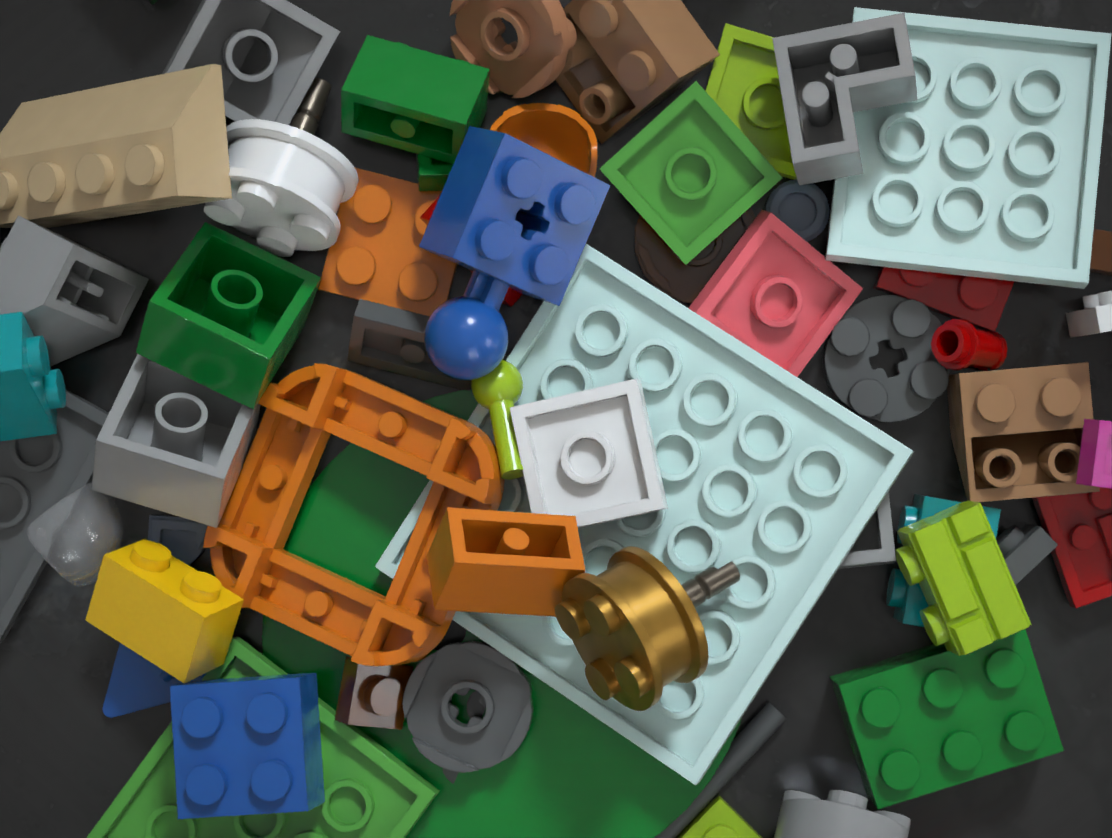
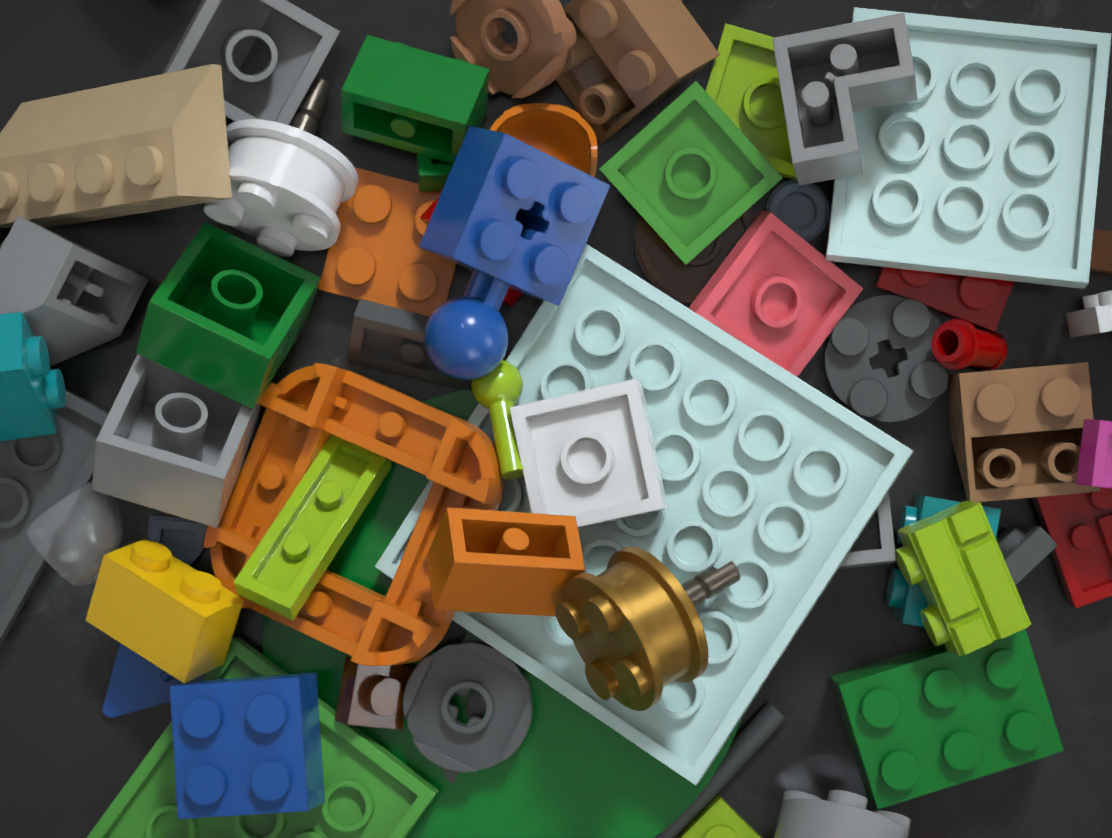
none -> lime plate [233,434,392,621]

